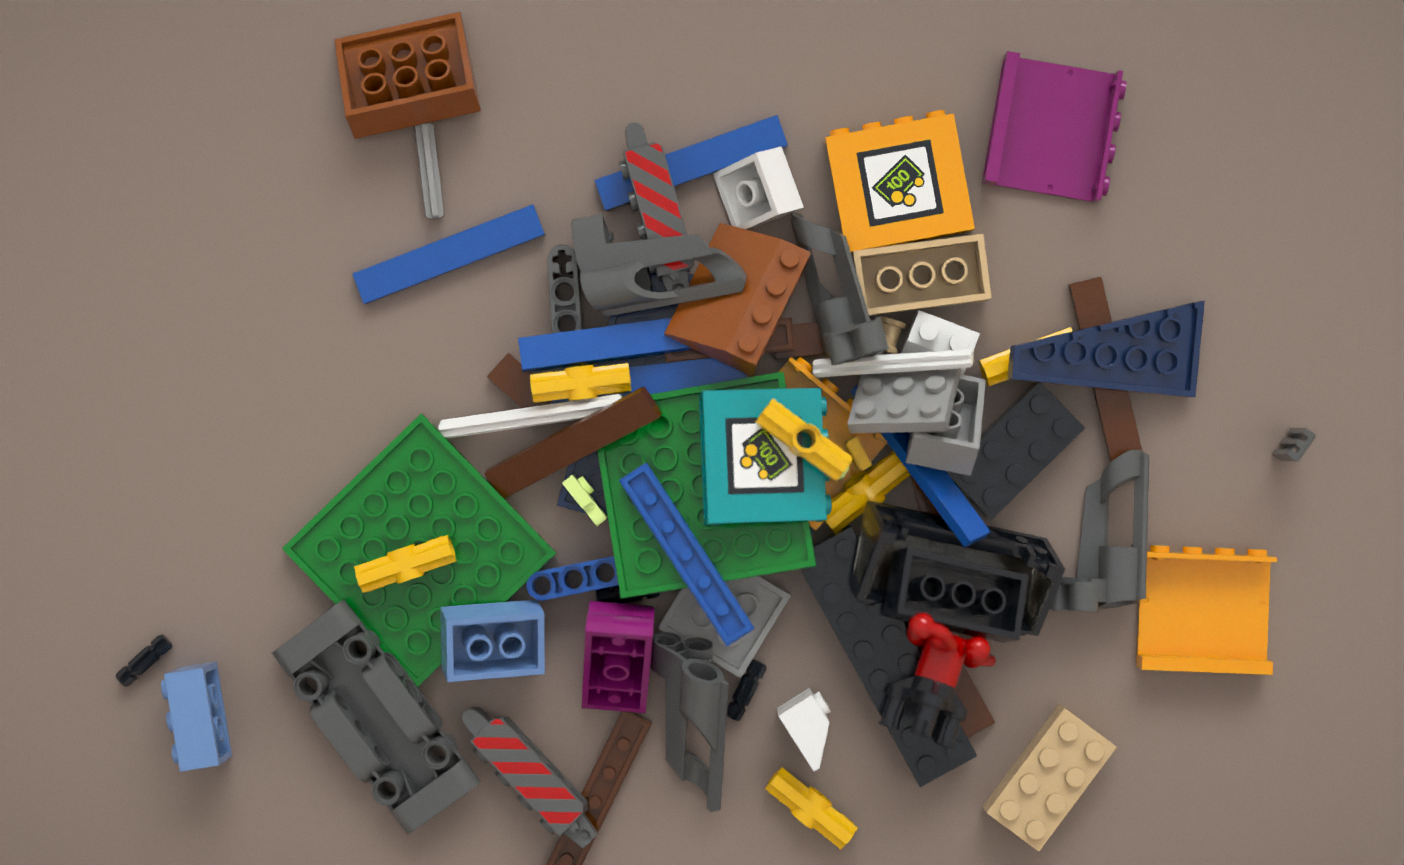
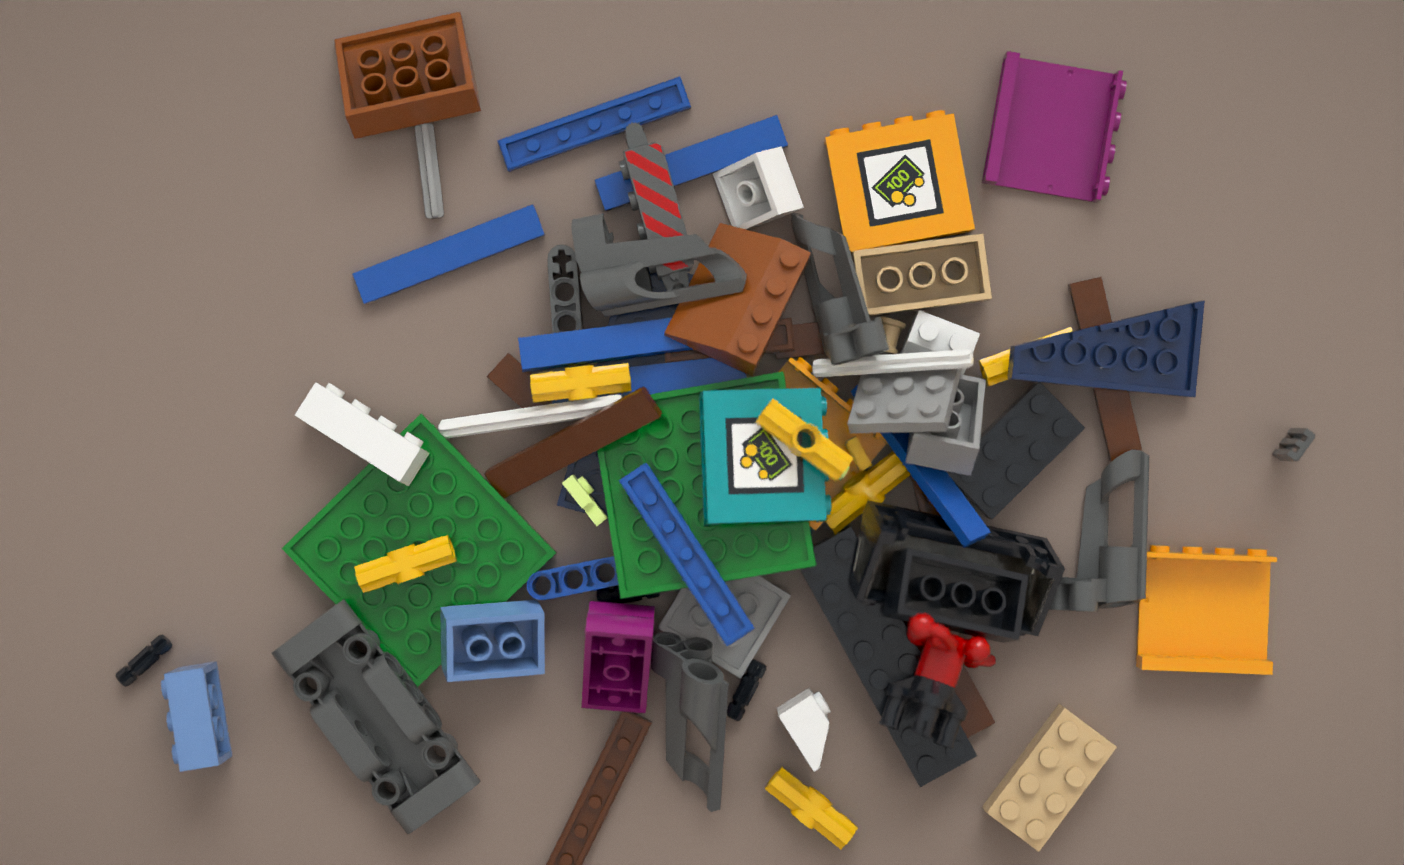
dark grey hinge [462,706,598,848] -> none
none -> white brick [295,382,430,486]
none -> blue tile [497,76,691,172]

